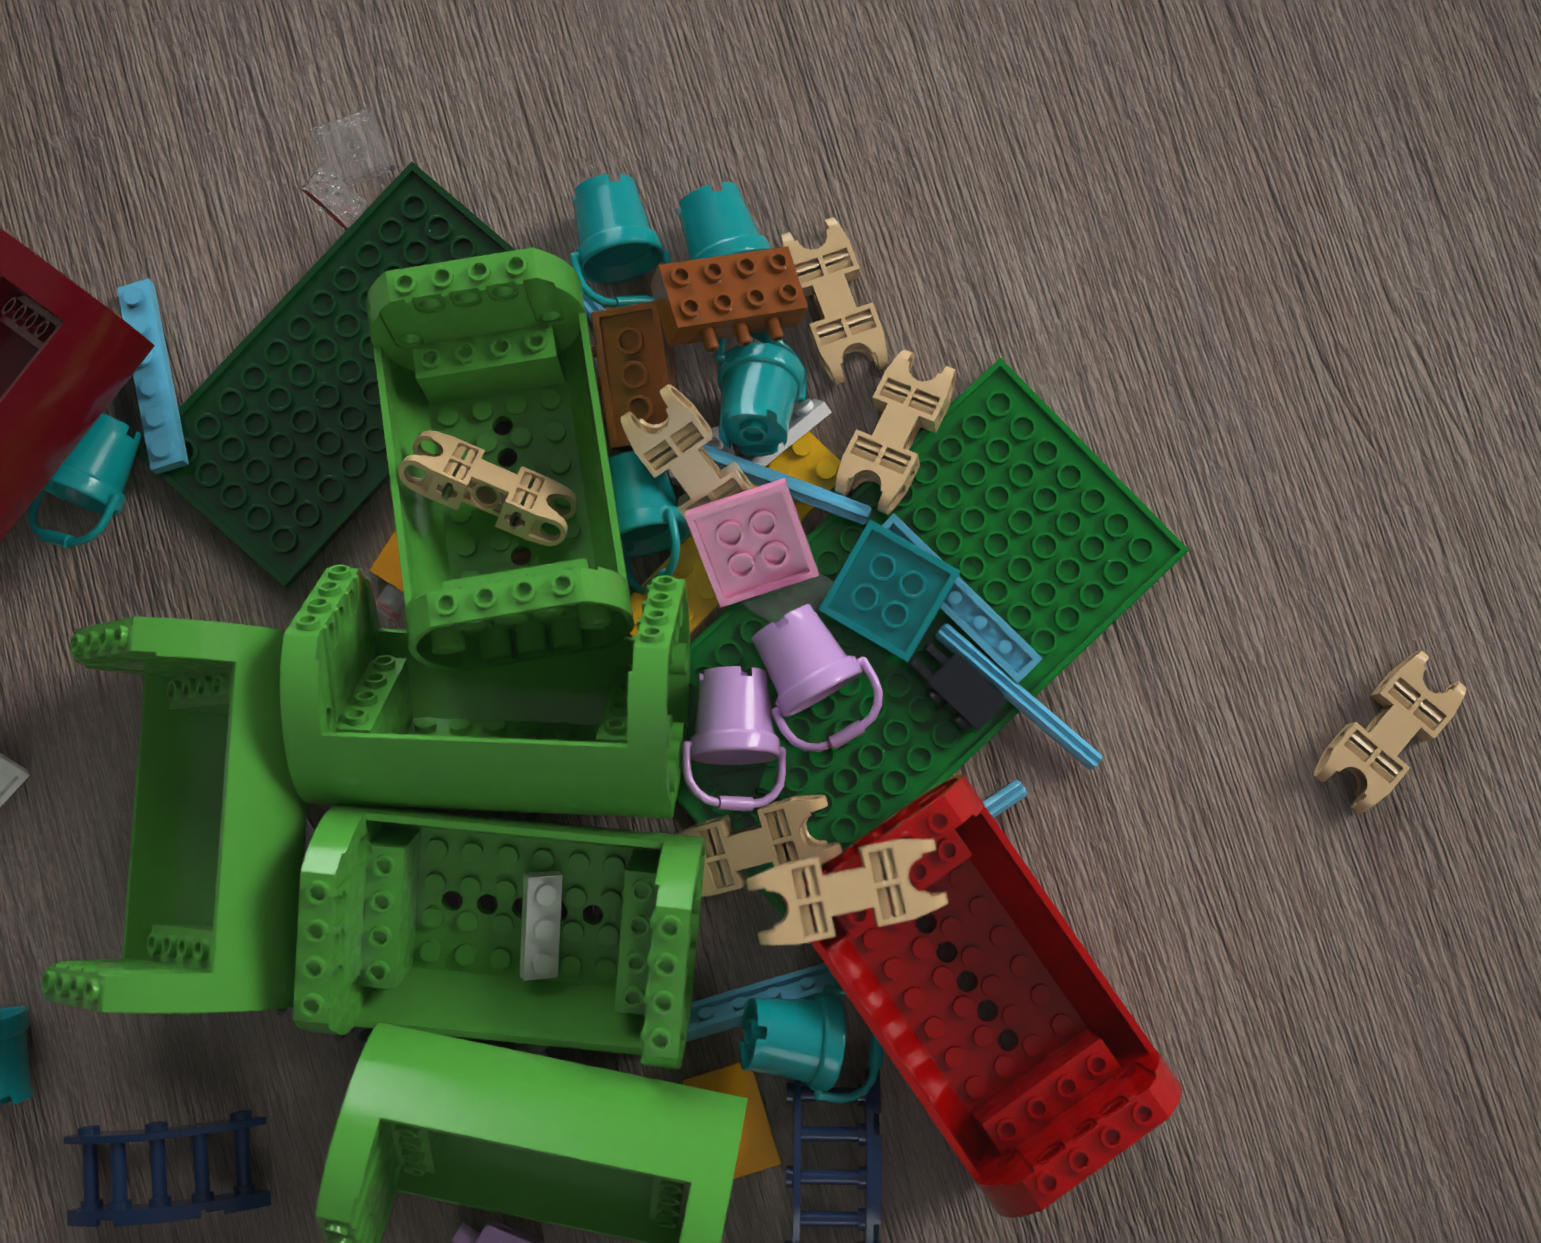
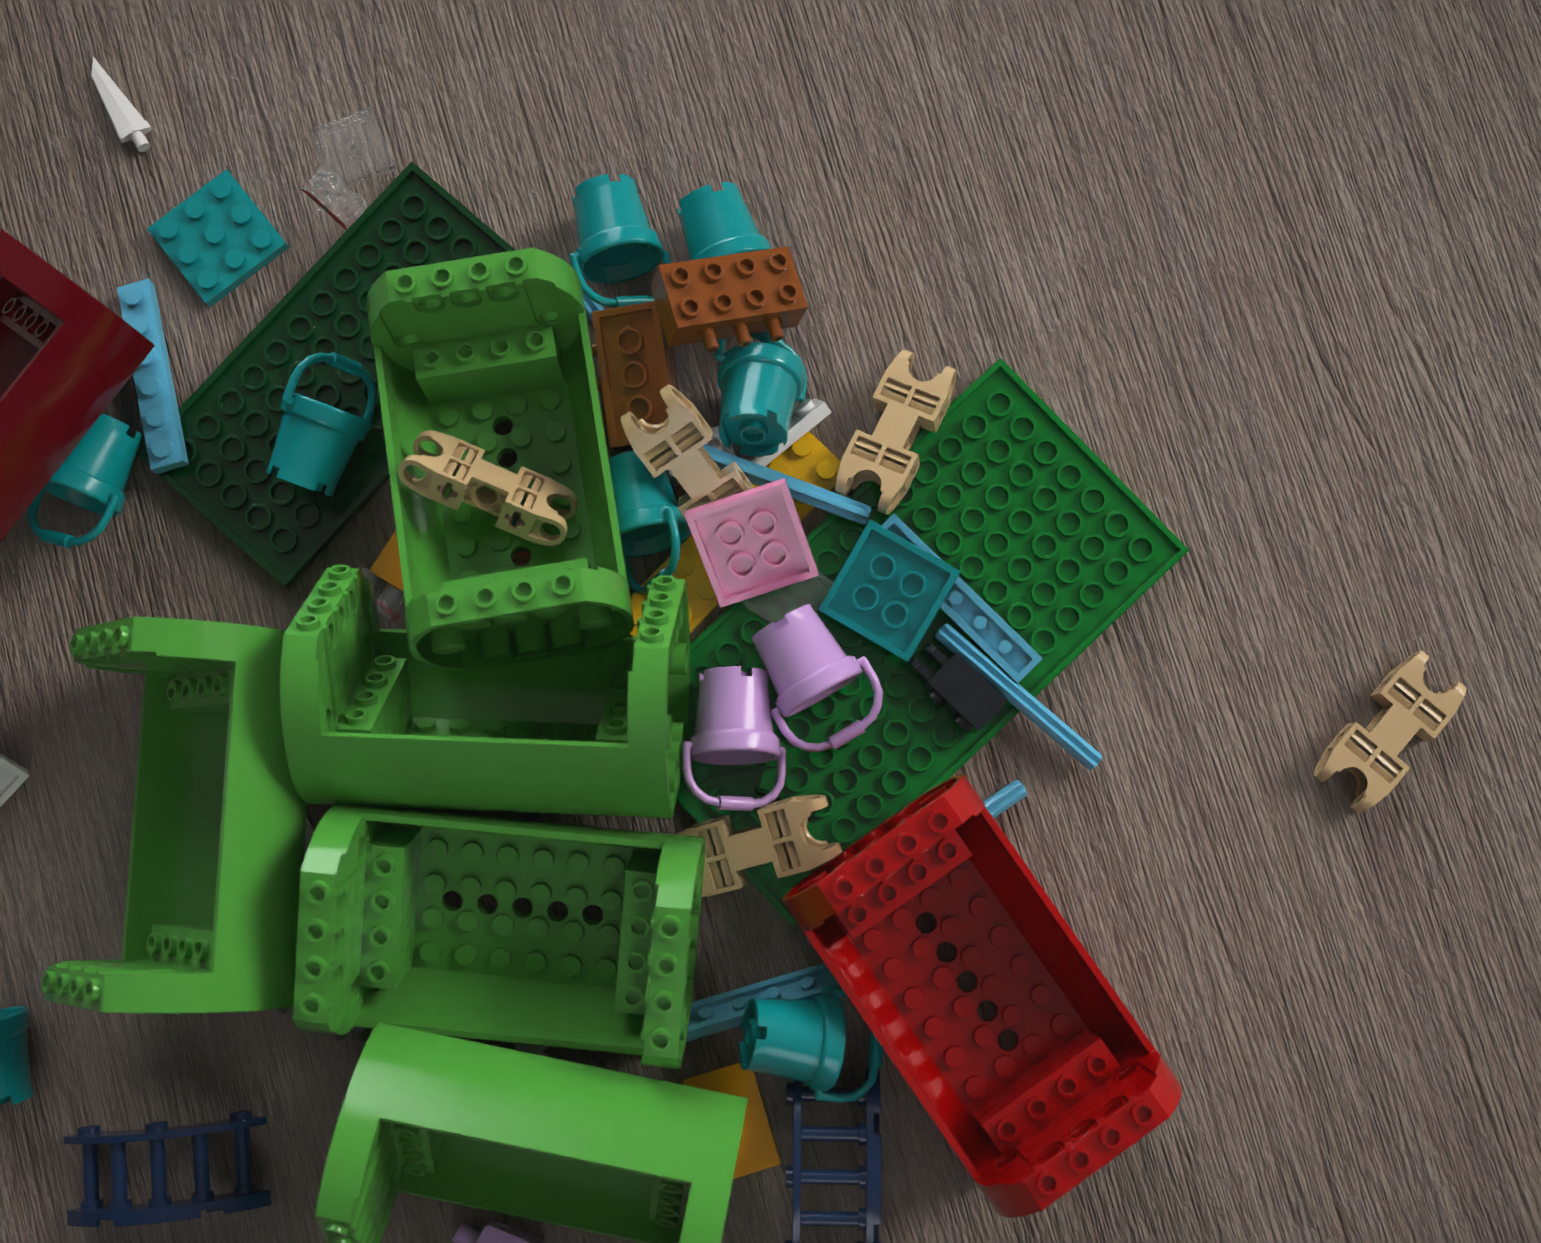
white plate [519,871,563,981] -> none
tan piece [746,839,948,945] -> none
tan piece [781,217,888,385] -> none
none -> white bar [91,57,152,152]
none -> teal plate [147,169,290,307]
none -> teal piece [266,352,377,497]

